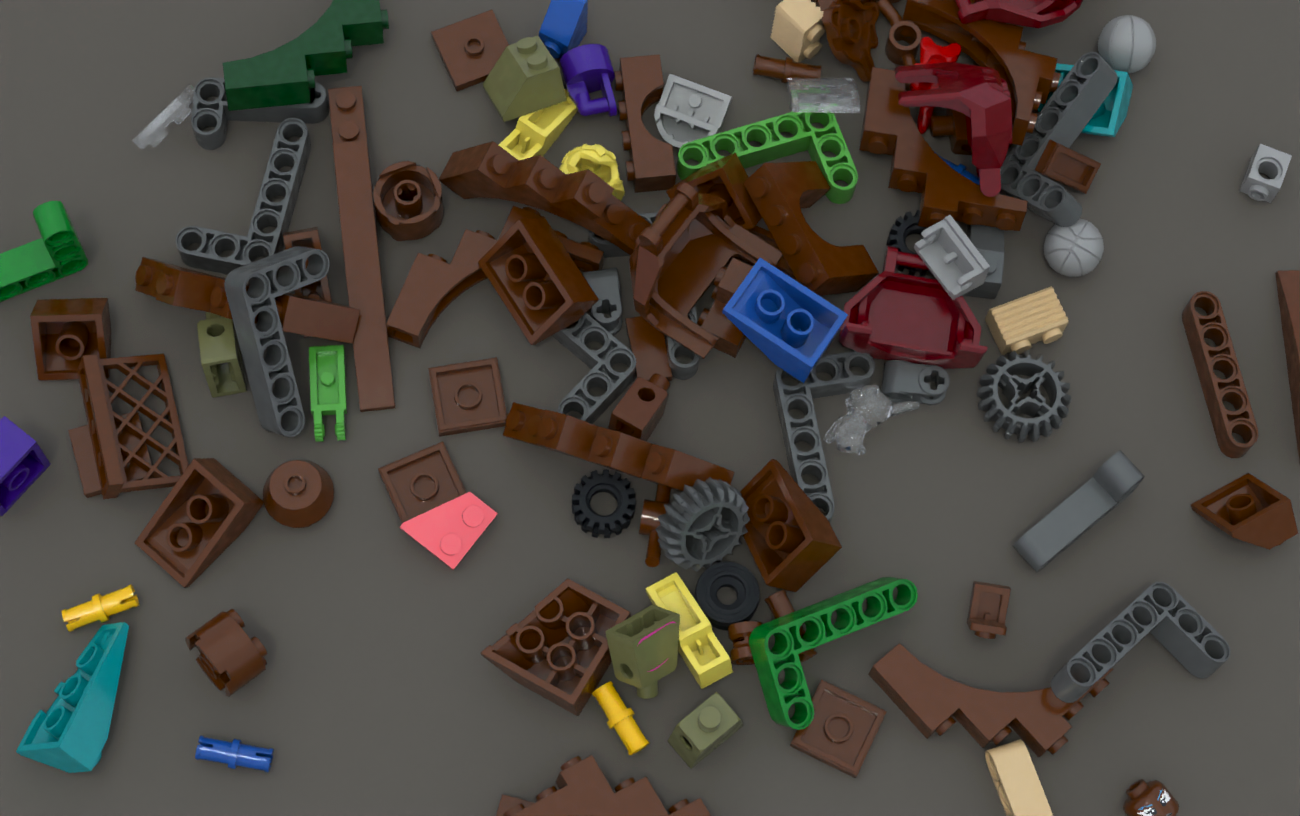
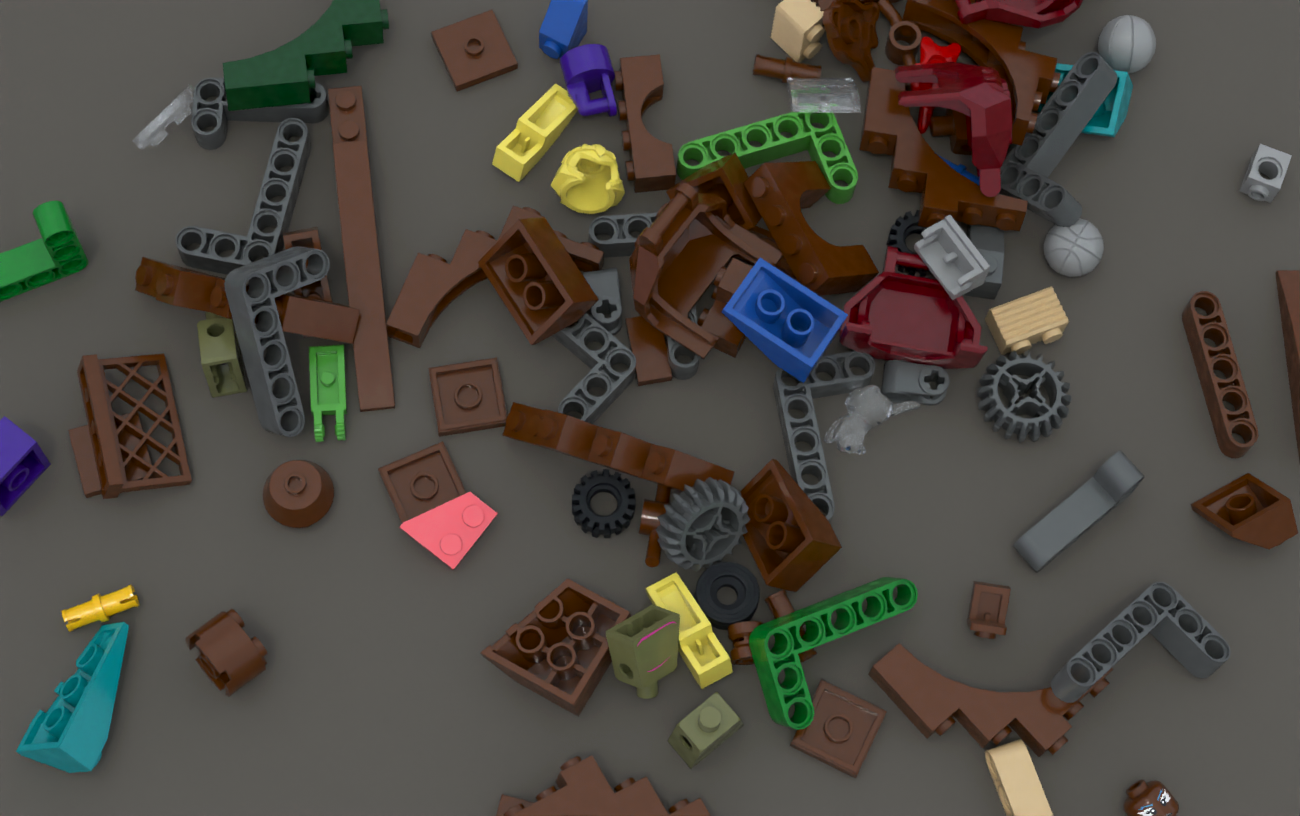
reddish brown slope [30,298,111,380] -> none
reddish brown slope [135,458,265,588] -> none
blue pin [195,735,274,772] -> none
reddish brown brick [373,161,444,242] -> none
reddish brown arch [439,141,651,255] -> none
olive slope [483,35,567,122] -> none
yellow pin [592,681,650,756] -> none
reddish brown torso [608,373,670,442] -> none
light grey slope [654,74,733,148] -> none
reddish brown tile [1035,140,1101,194] -> none

